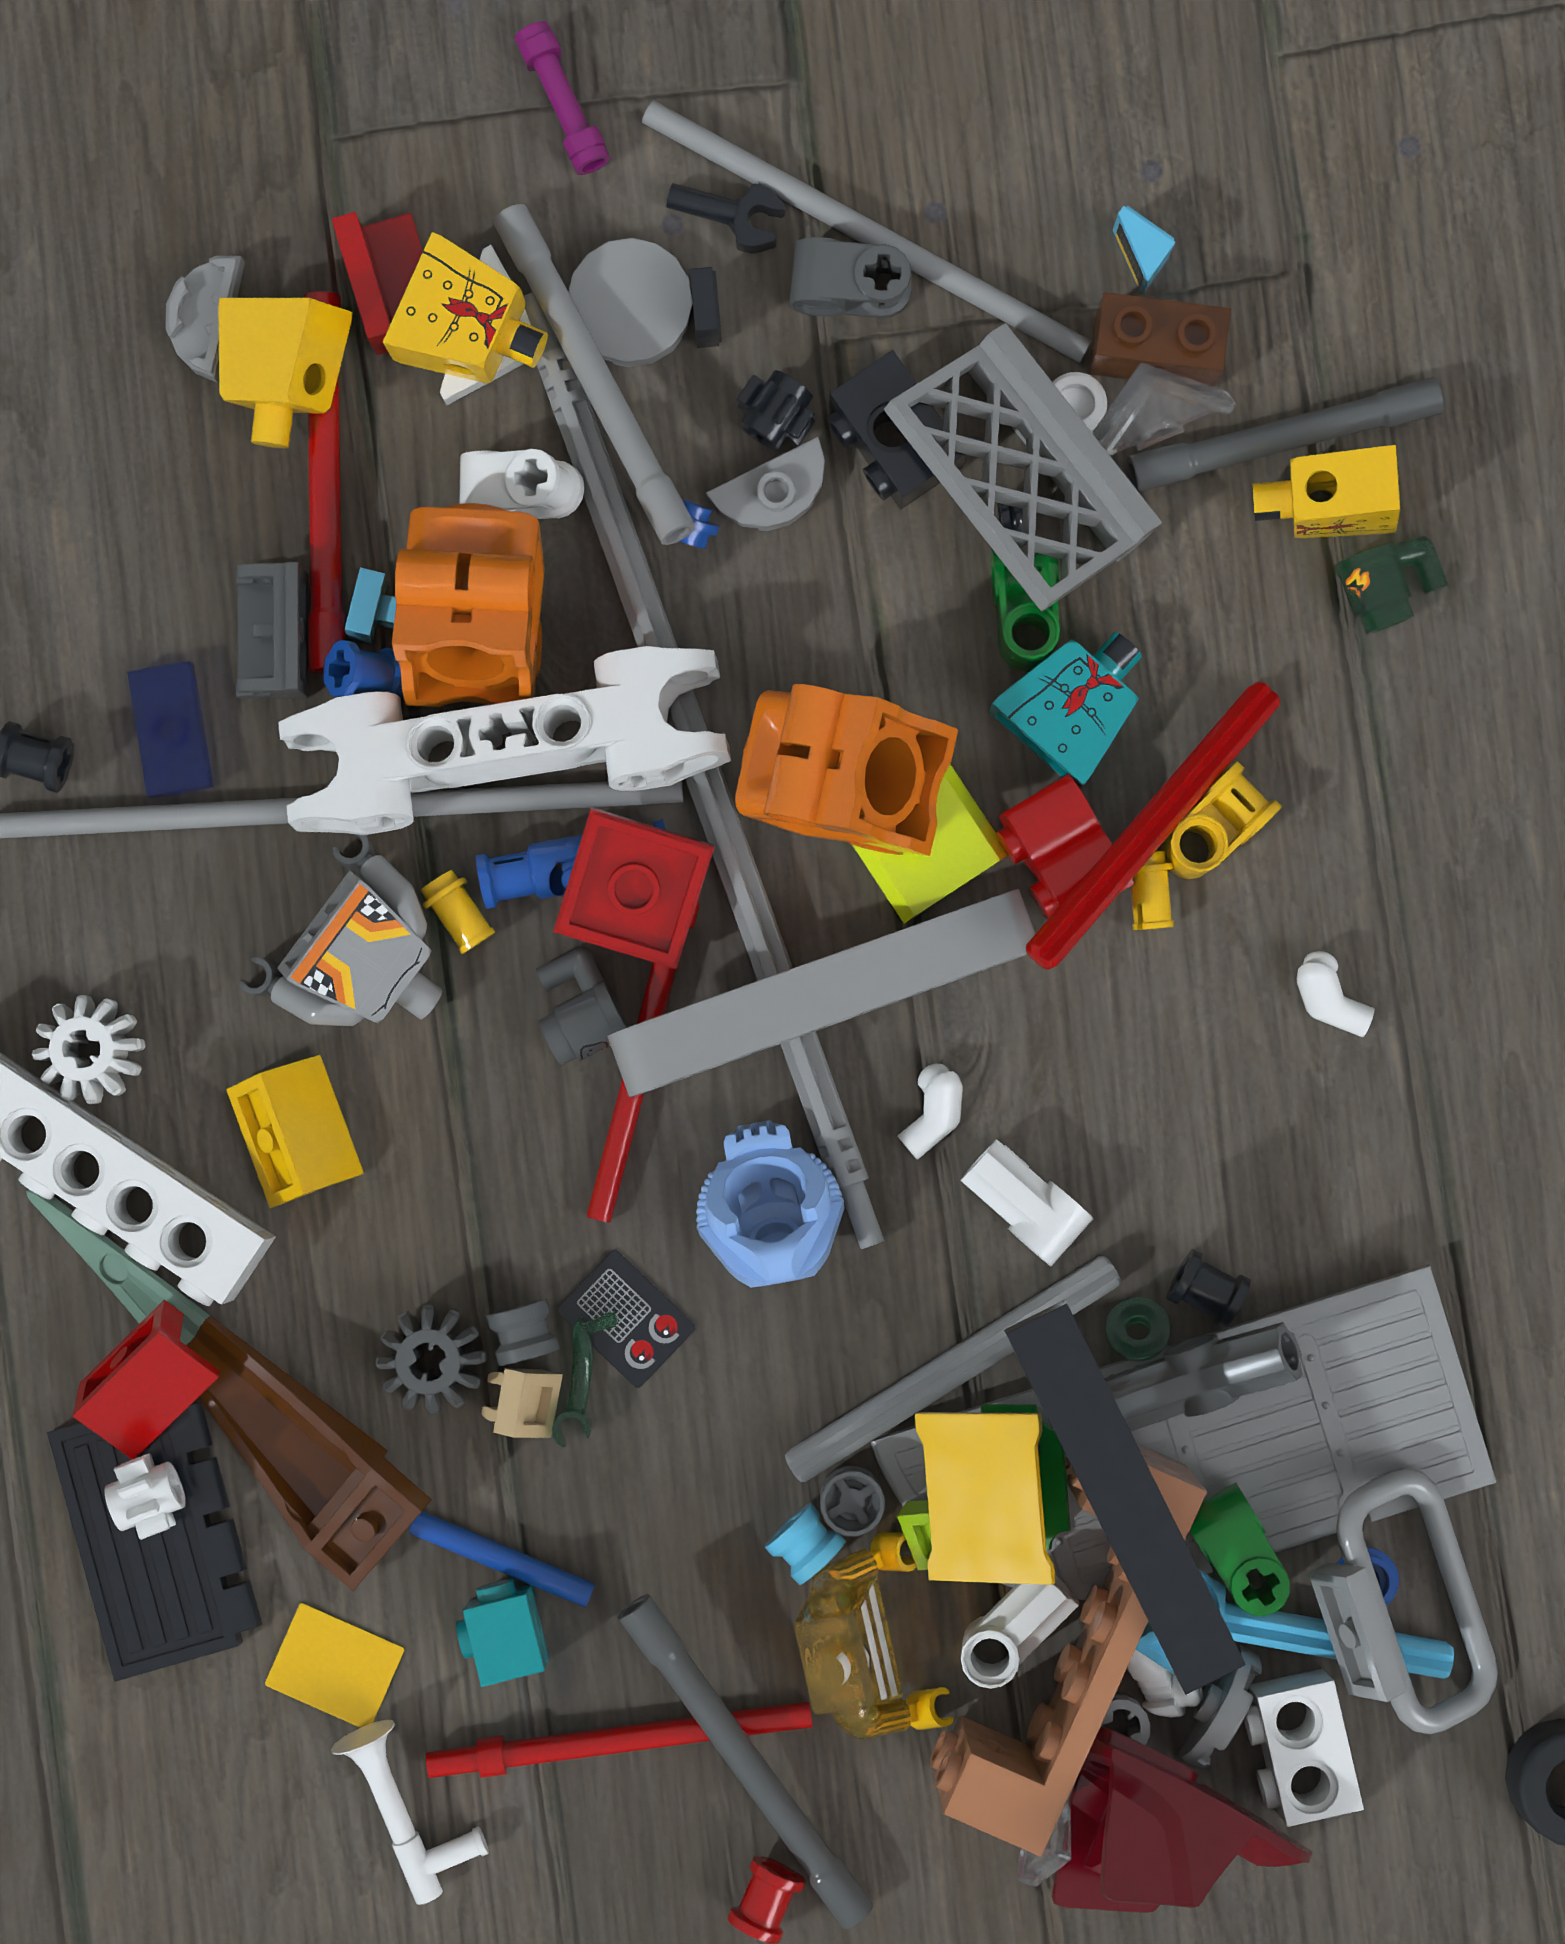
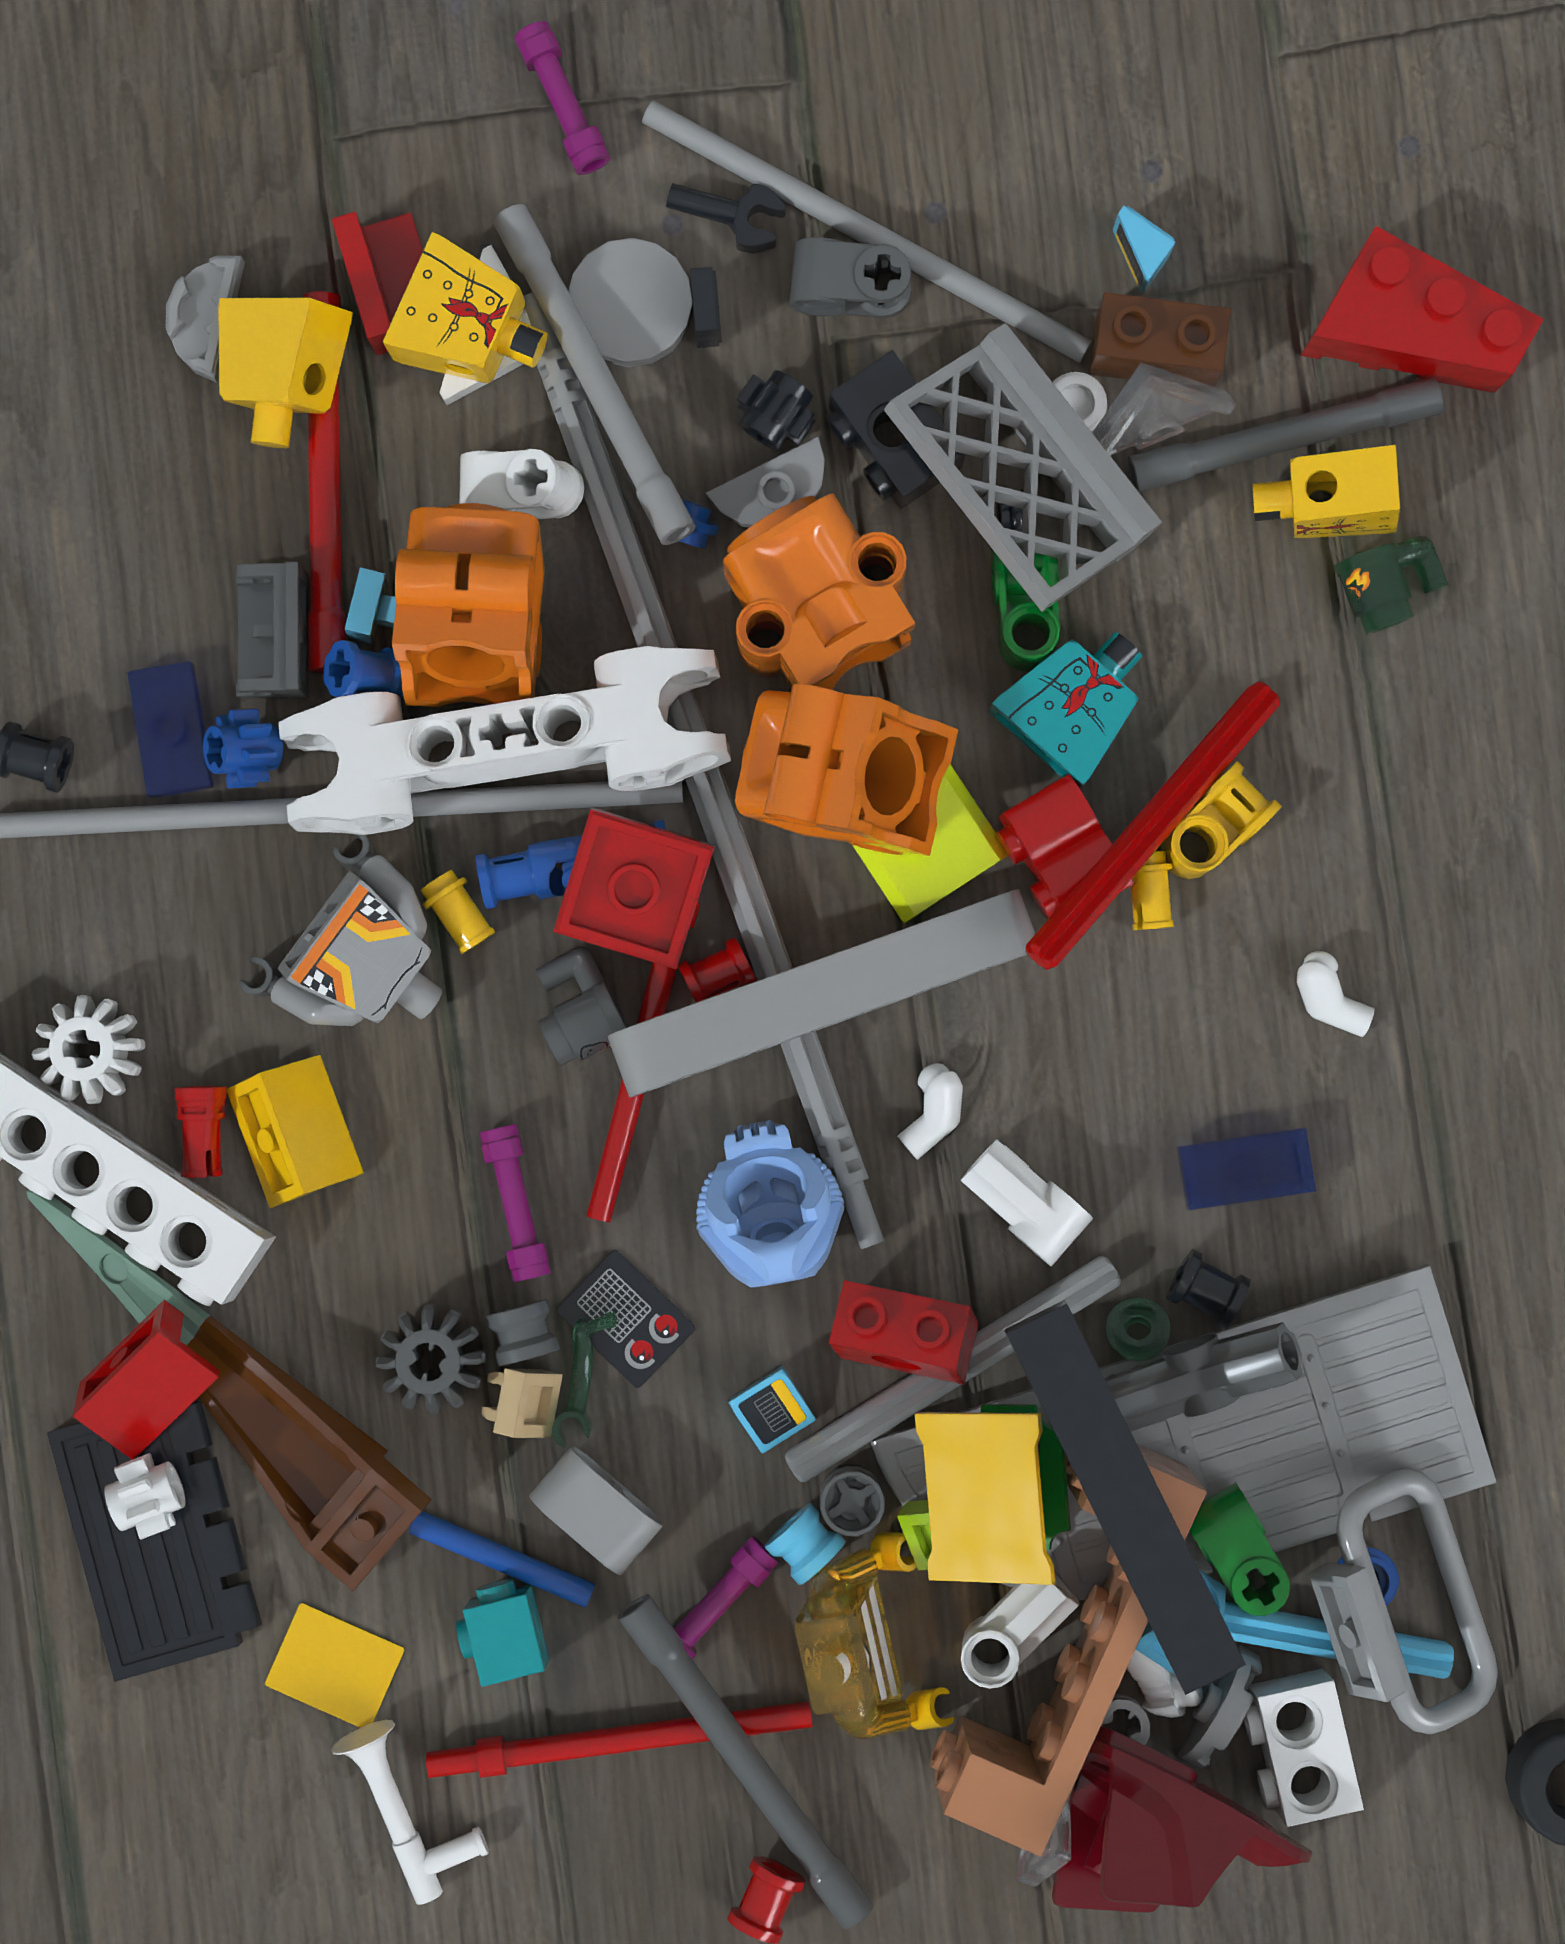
none -> red pin [175,1086,227,1178]
none -> blue gear [203,708,283,789]
none -> magenta bar [479,1124,551,1282]
none -> light grey beam [529,1446,664,1575]
none -> magenta bar [672,1536,780,1658]
none -> red bush [678,937,757,1003]
none -> orange piece [723,493,916,690]
none -> slope [728,1365,816,1454]
none -> red brick [829,1280,979,1385]
none -> clear blue plate [1177,1128,1316,1210]
none -> red wedge [1300,226,1544,393]

